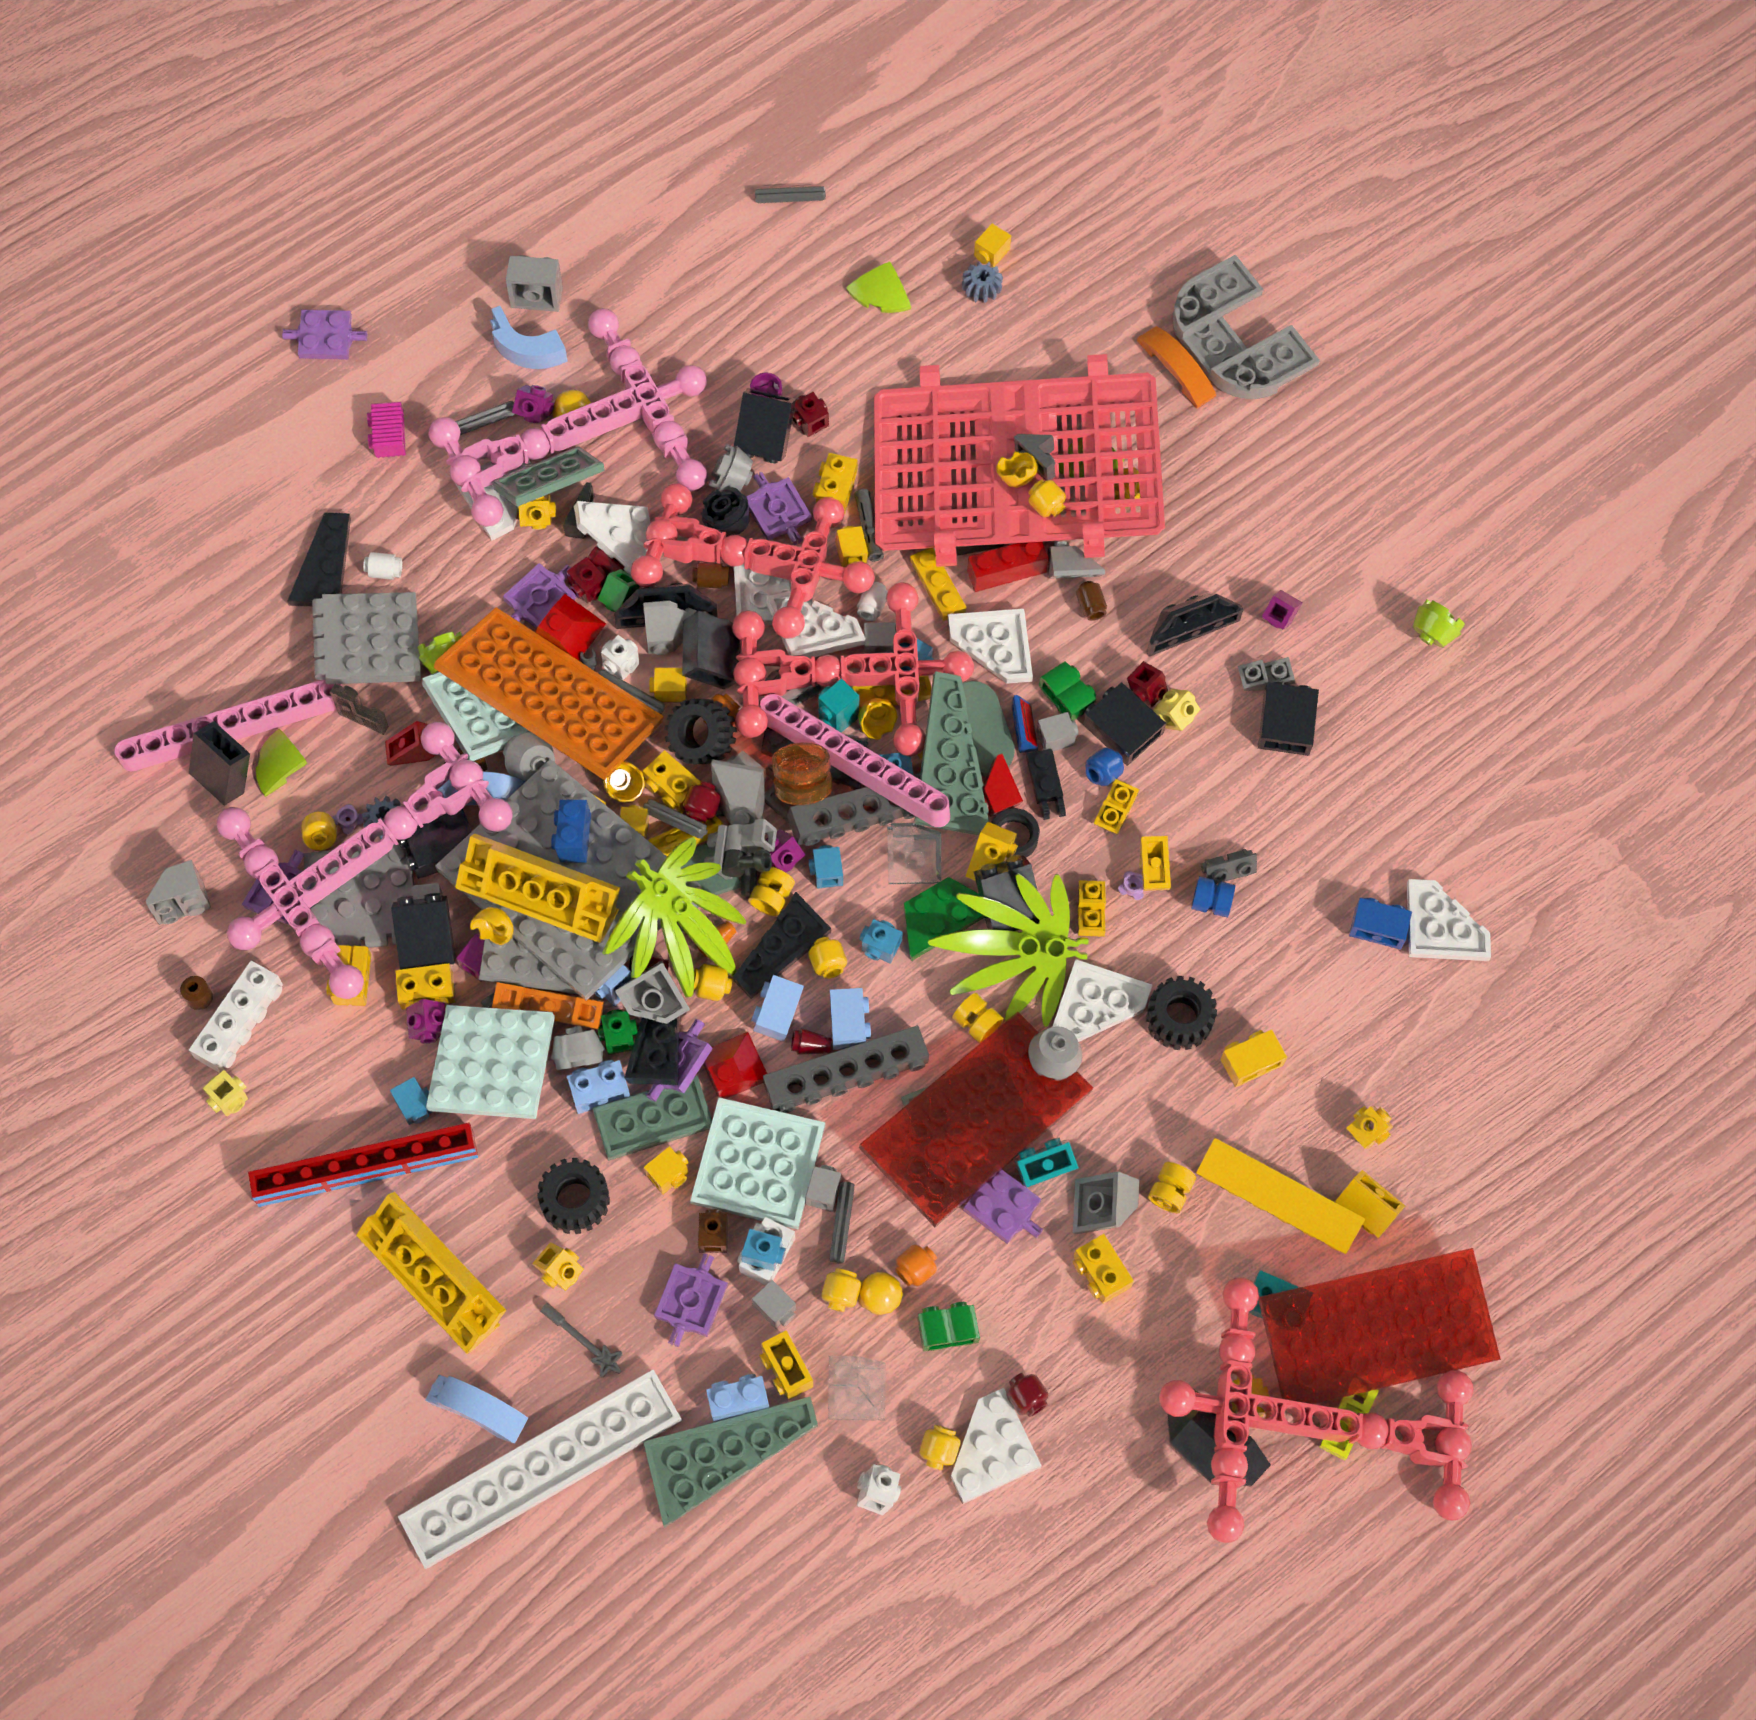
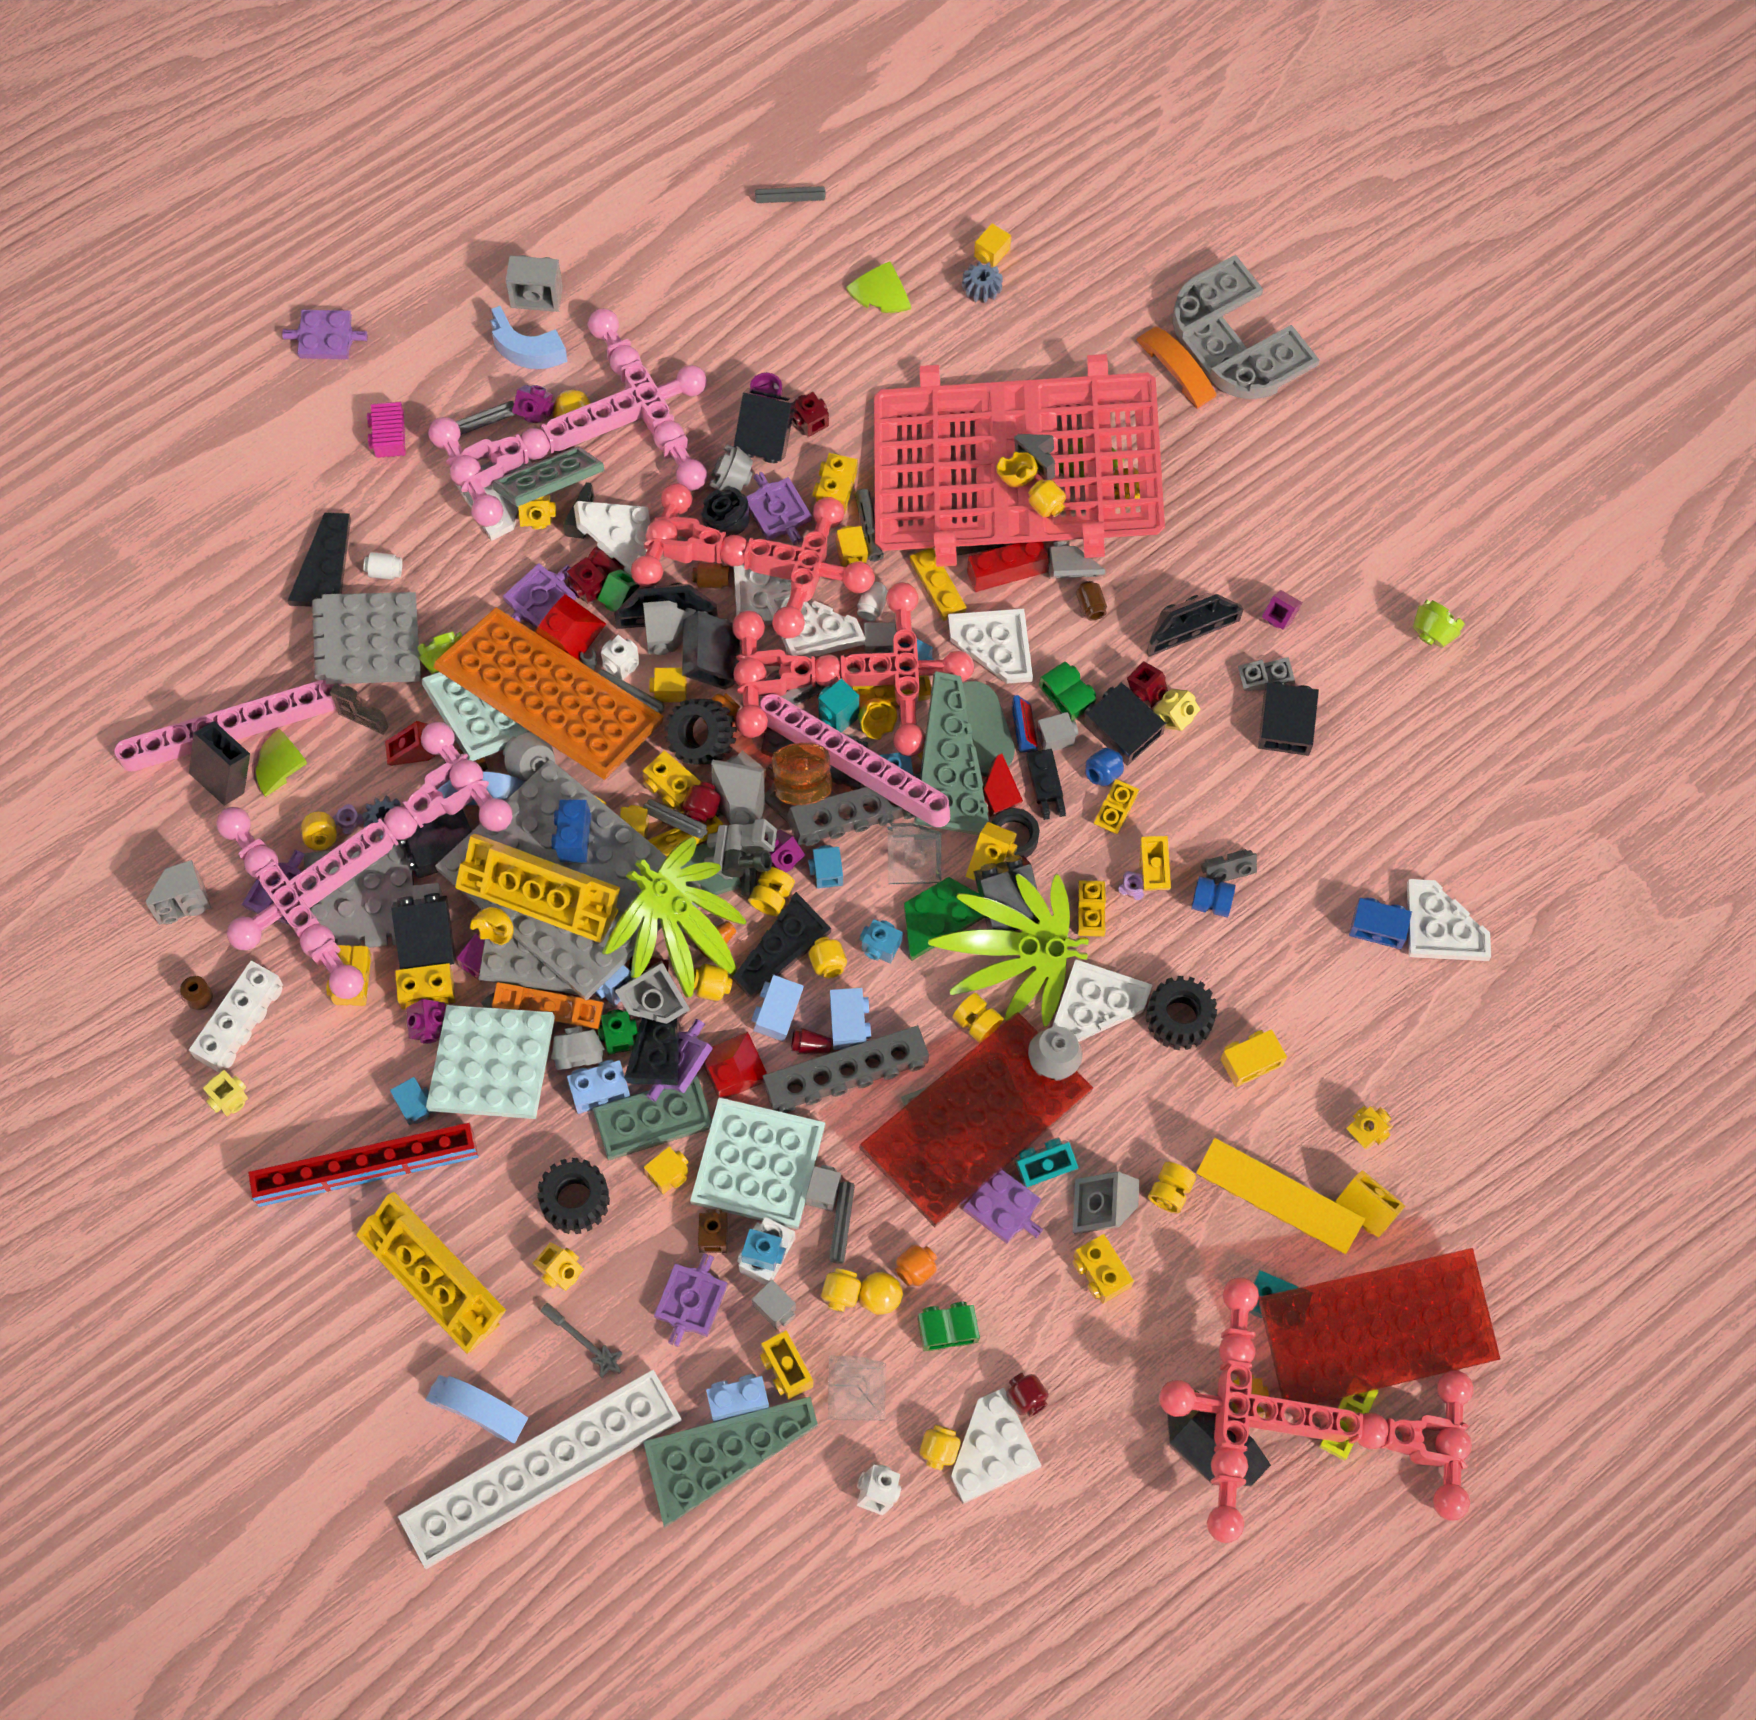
yellow hair [602,761,645,802] -> none

